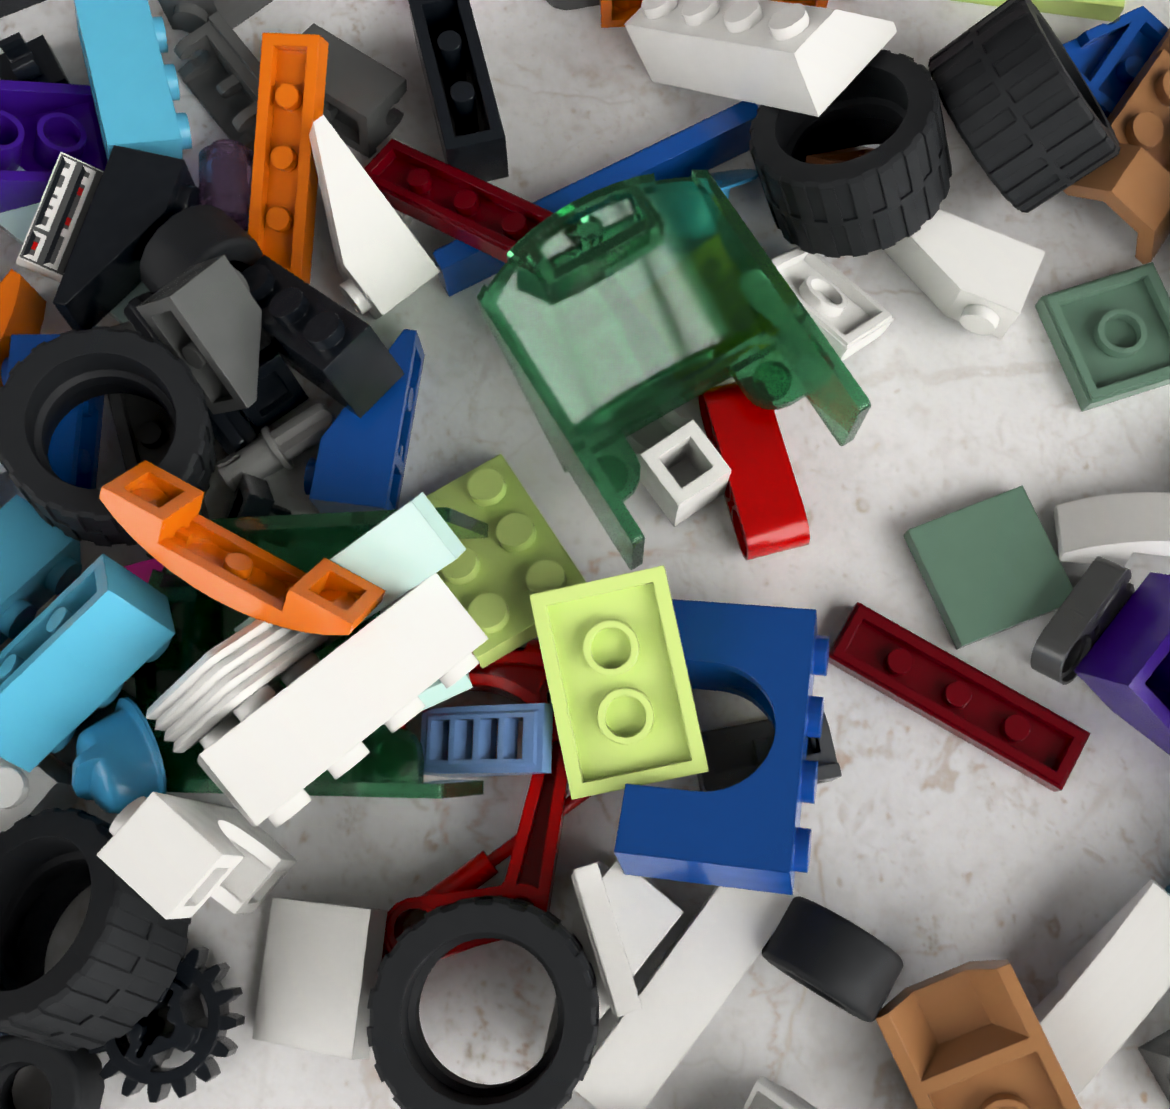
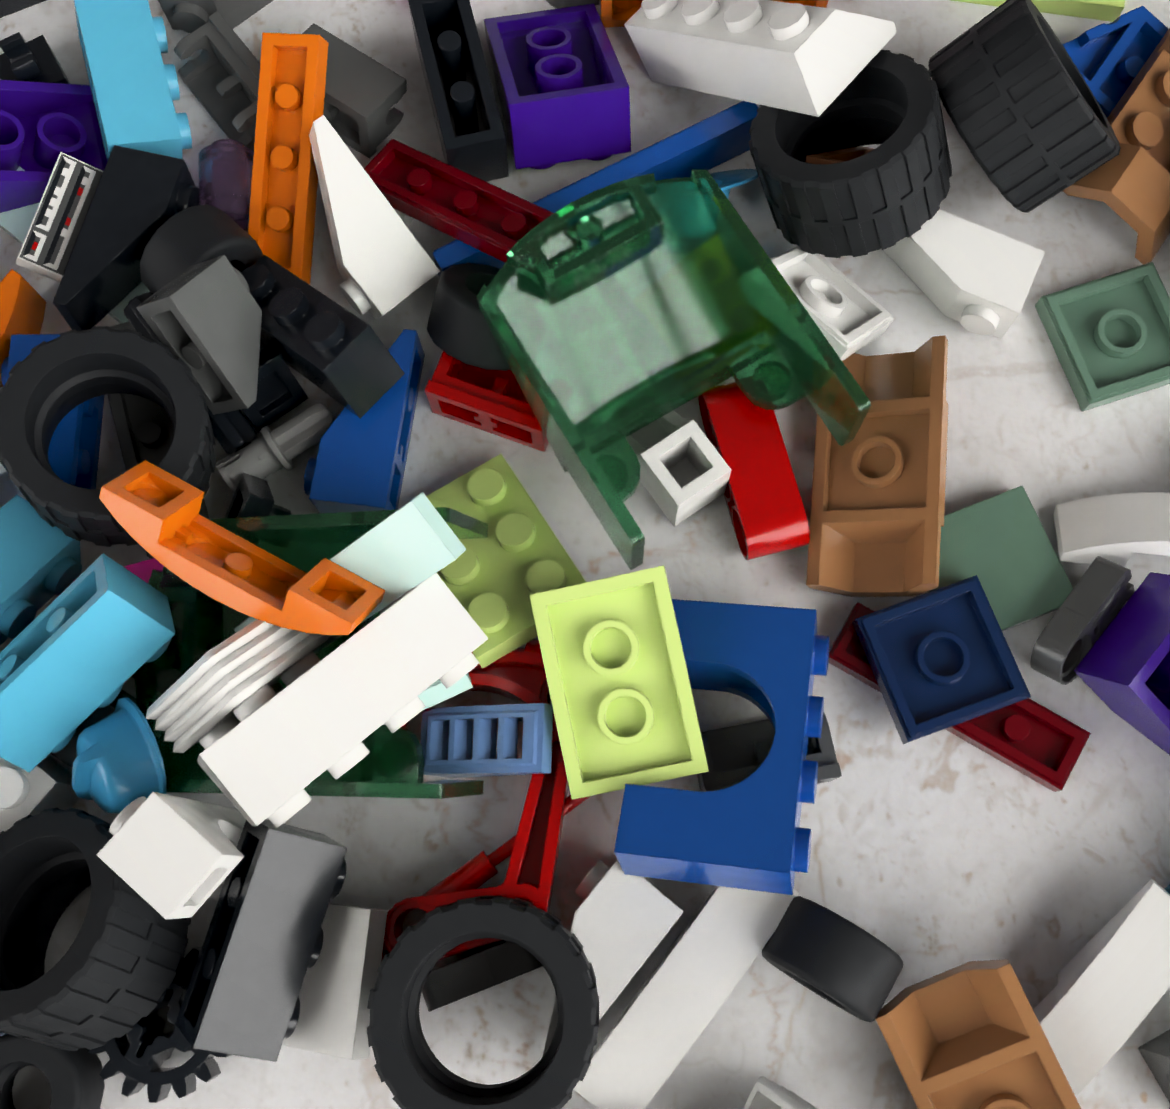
white tile [571,862,643,1017] -> none
none -> brick [175,819,347,1062]
none -> dark grey piece [422,941,543,1012]
none -> red hinge [424,351,568,452]
none -> black tyre [427,263,544,371]
none -> dark purple slope [484,3,631,169]
none -> medium nougat piece [806,335,949,597]
none -> dark blue tile [852,575,1031,744]

